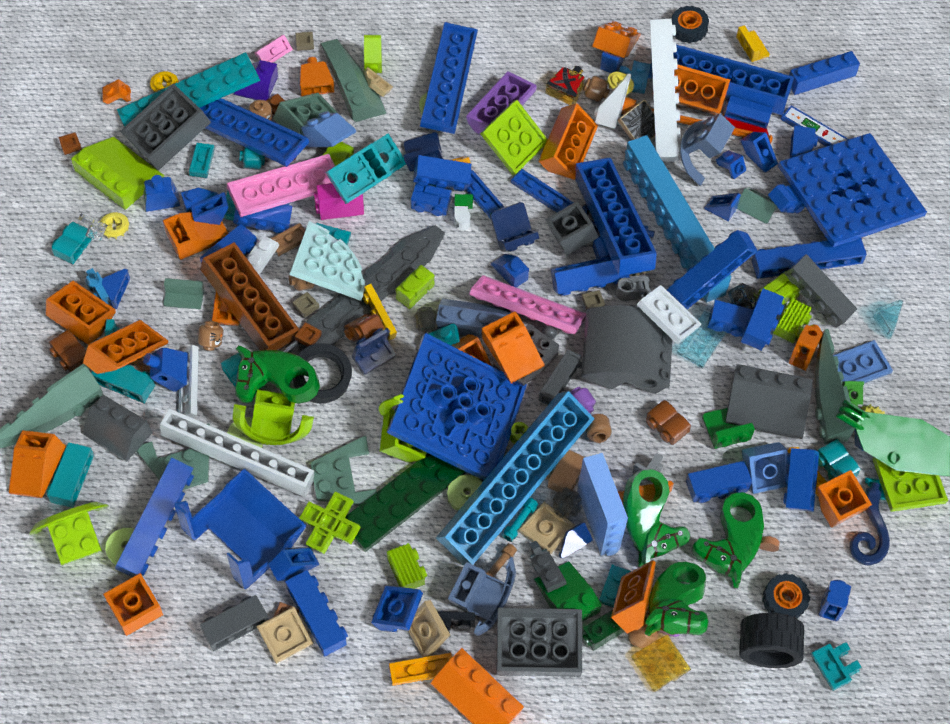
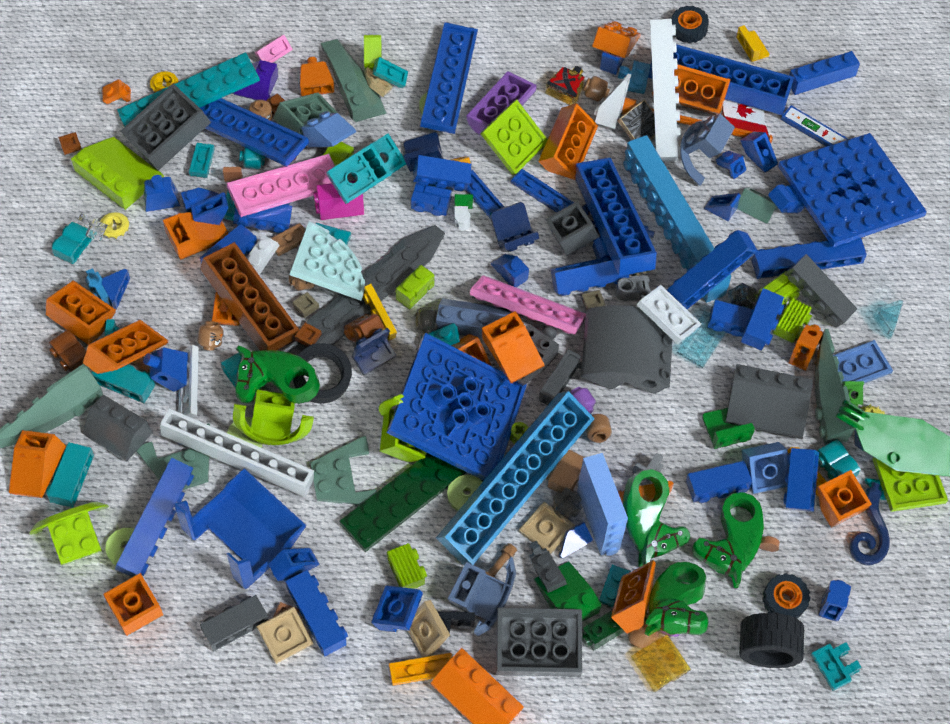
sand green panel [163,278,204,310] -> none
dark tan plate [295,32,314,51] -> none
lime plate [299,492,361,554] -> none
teal bar [502,497,538,542] -> none
light yellow gear [607,72,634,96] -> none
dark orange brick [646,400,691,445] -> none
blue piece [724,96,773,129] -> none
blue slope [790,125,818,158] -> none
none -> nougat tile [223,167,243,182]
none -> teal plate [372,57,408,88]

